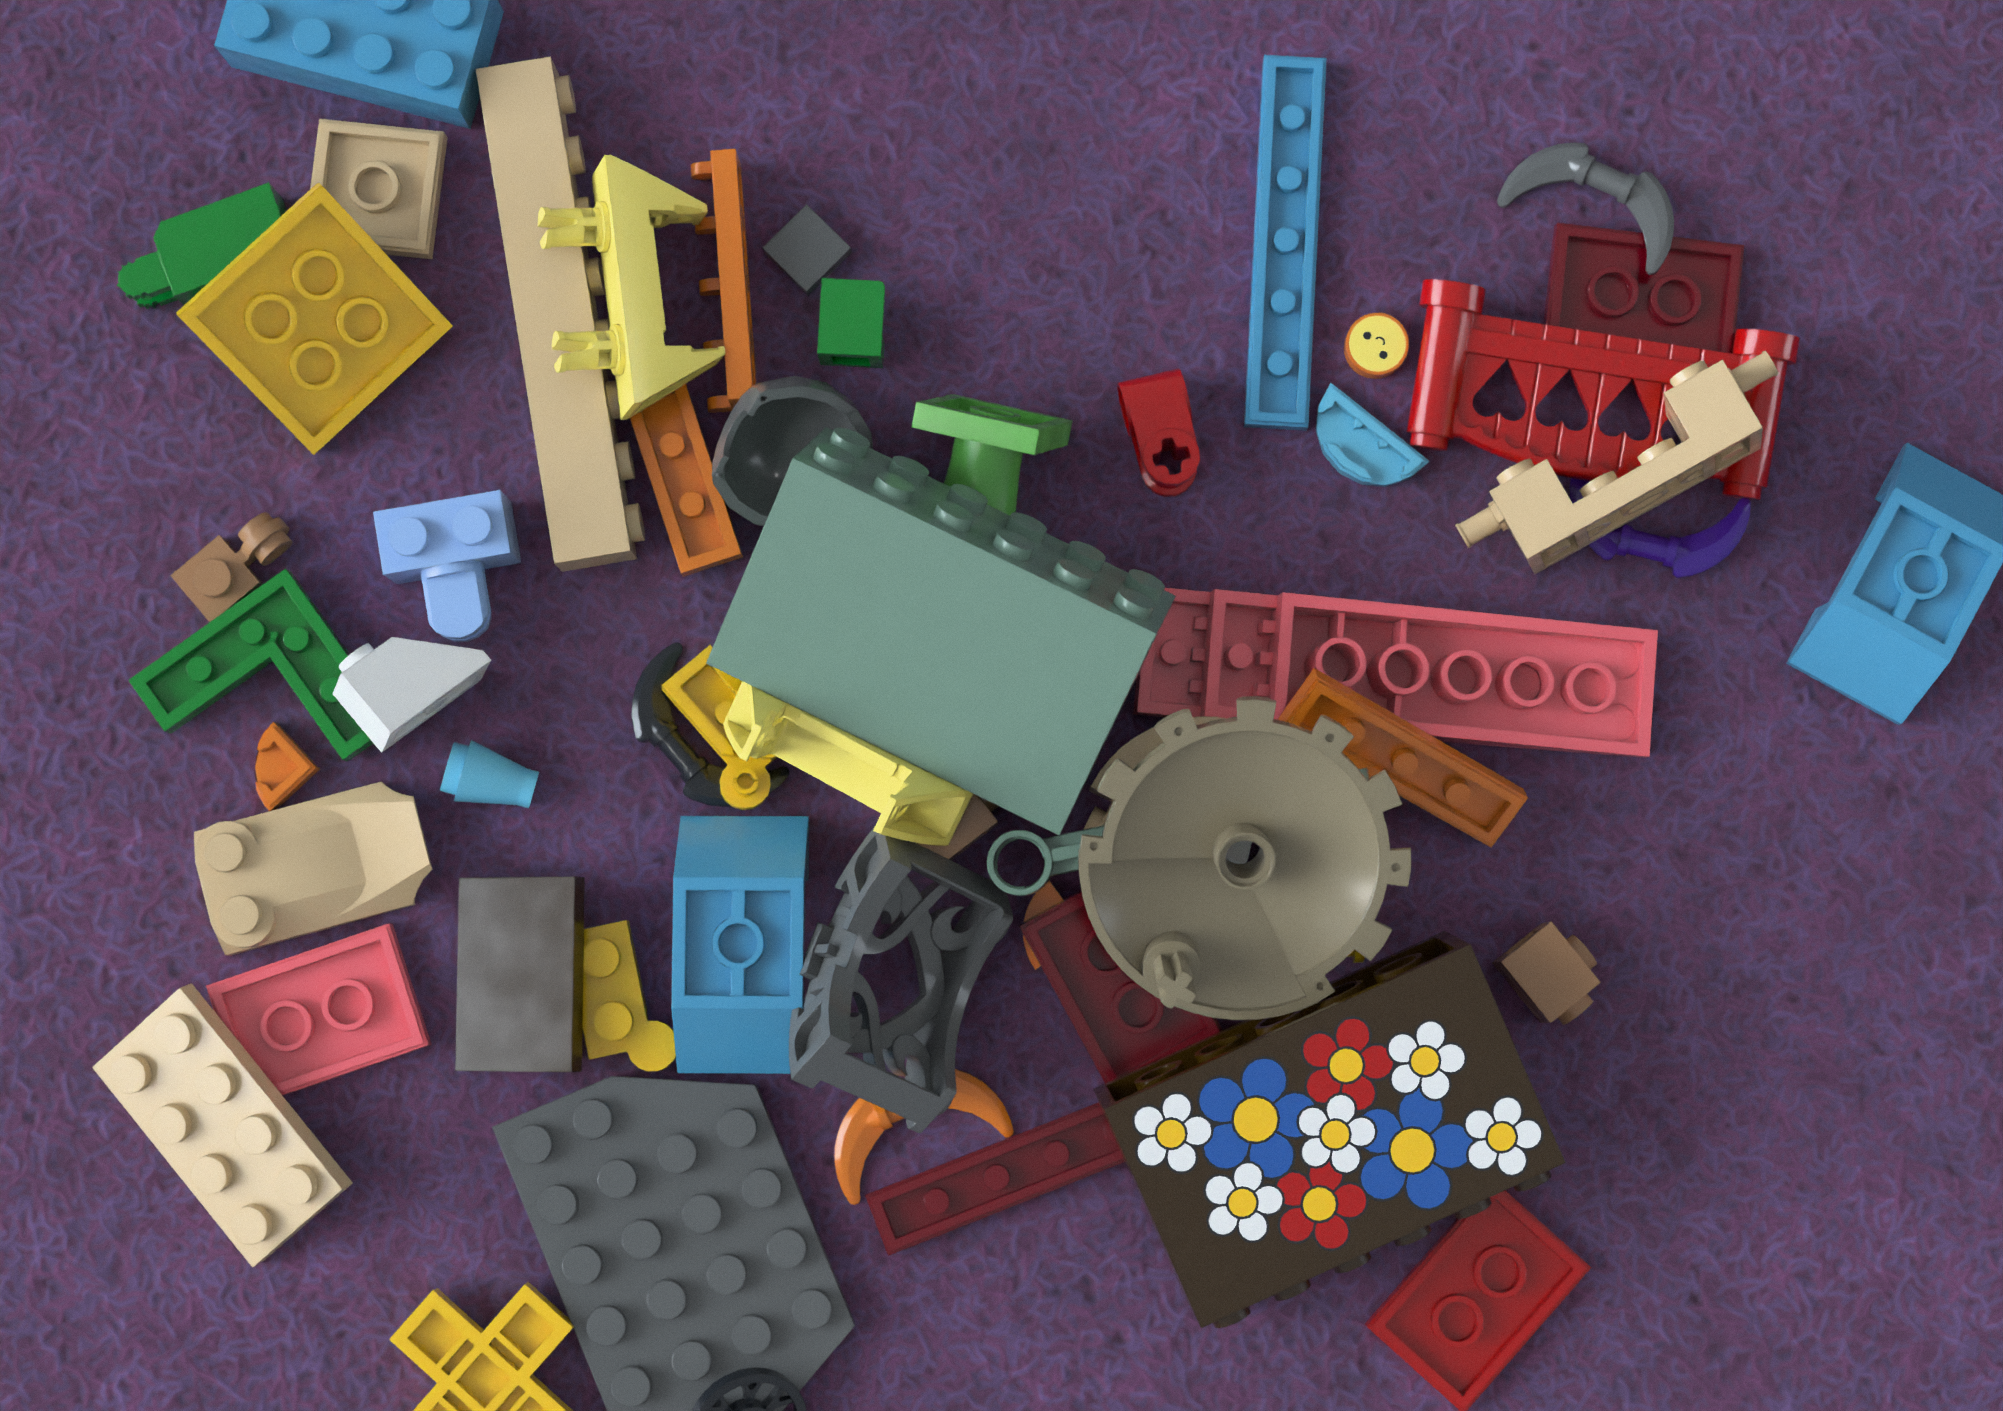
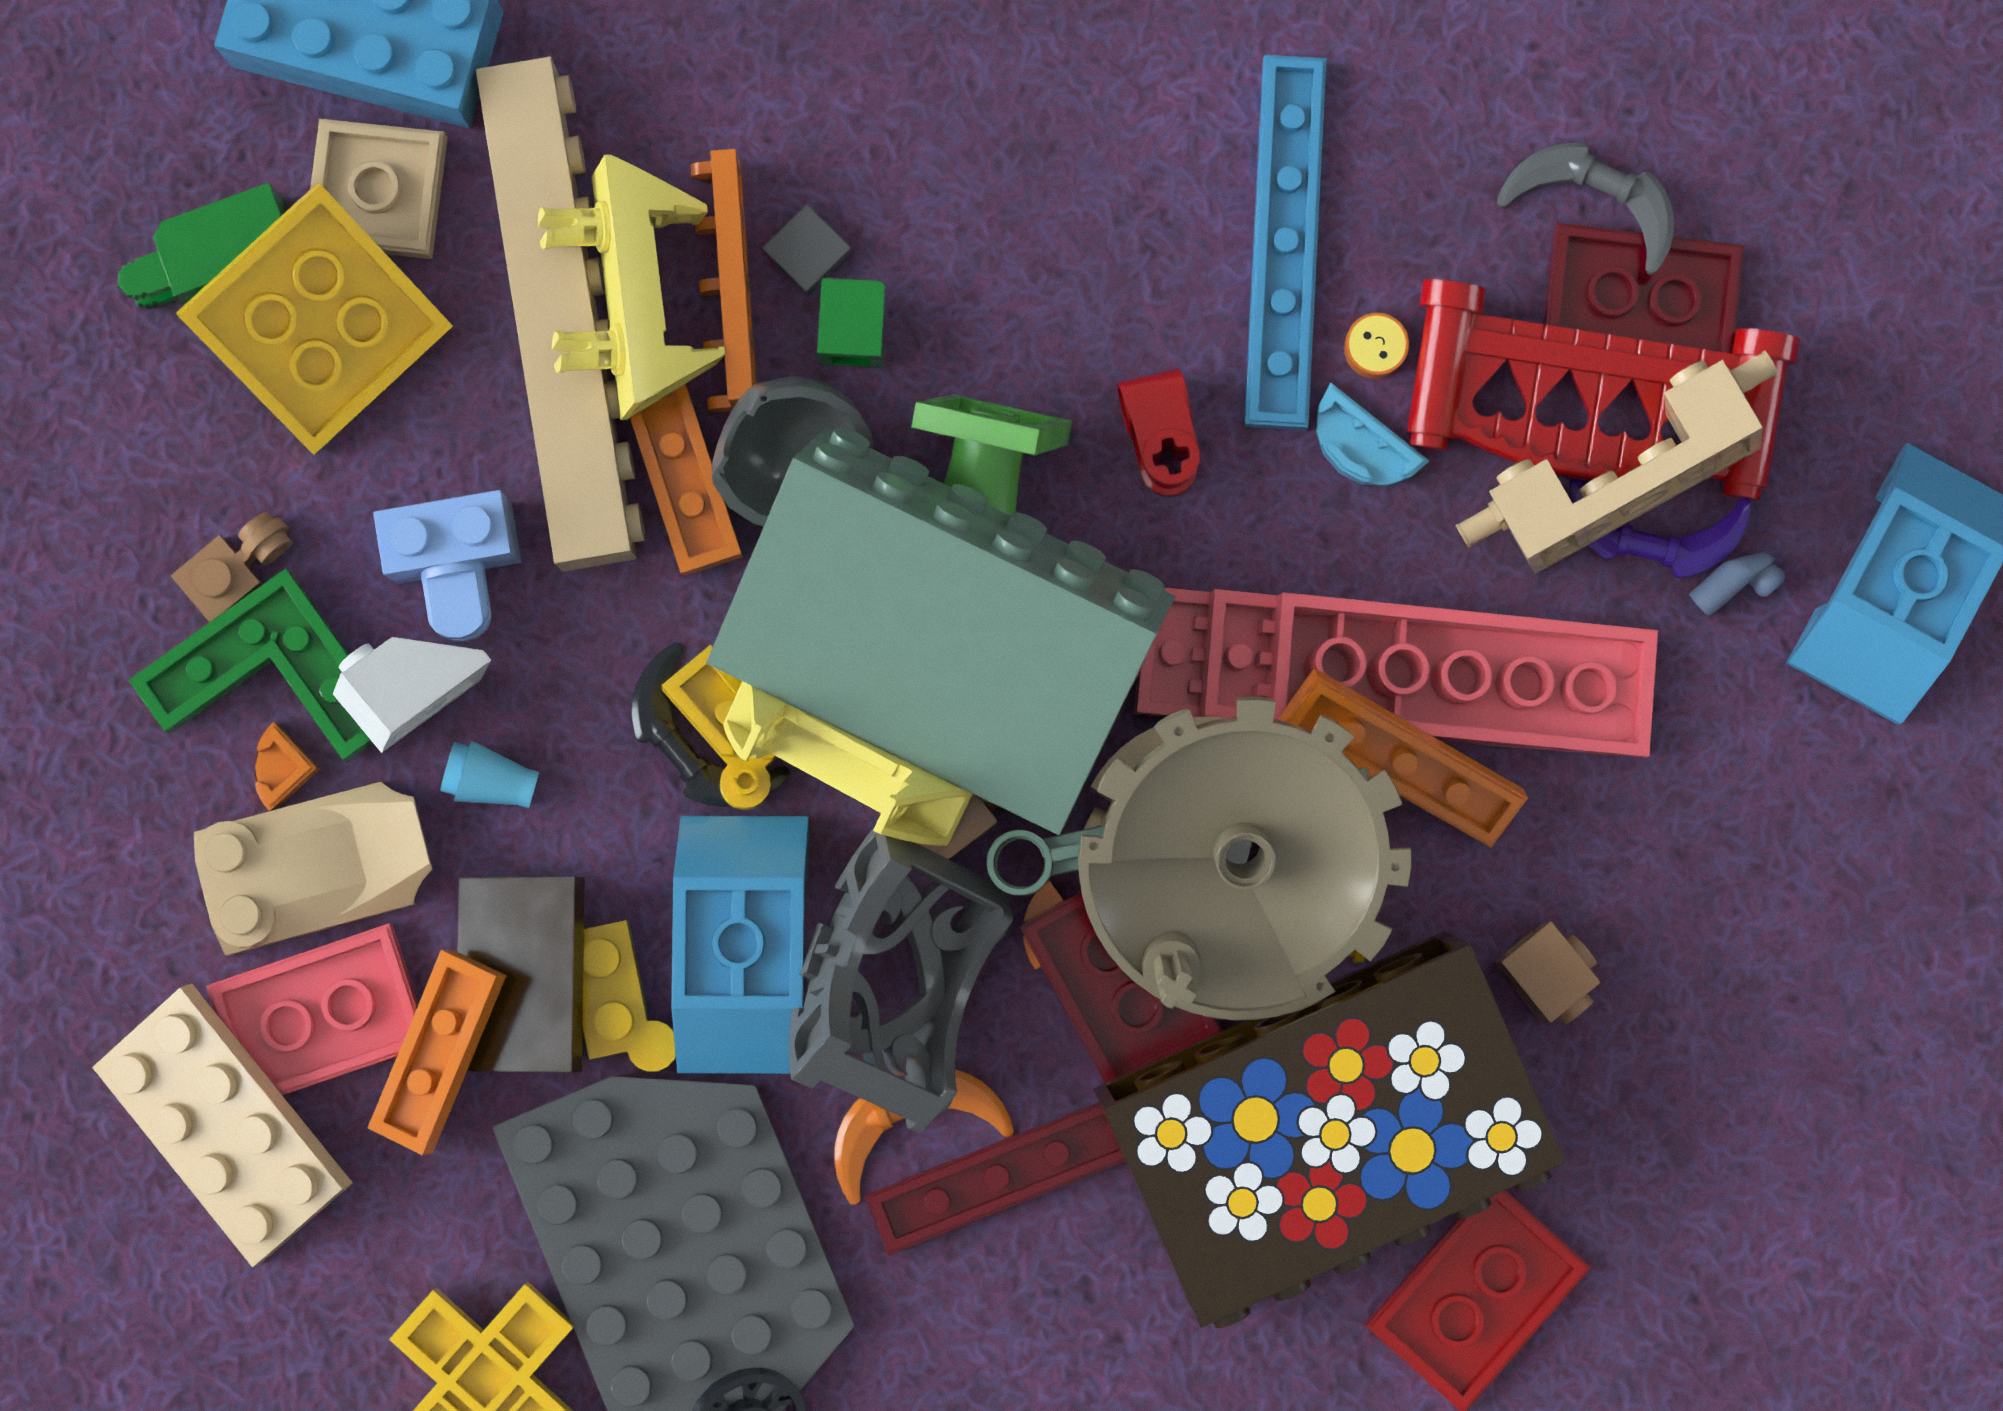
none -> orange plate [368,949,507,1155]
none -> sand blue arm [1689,552,1785,617]

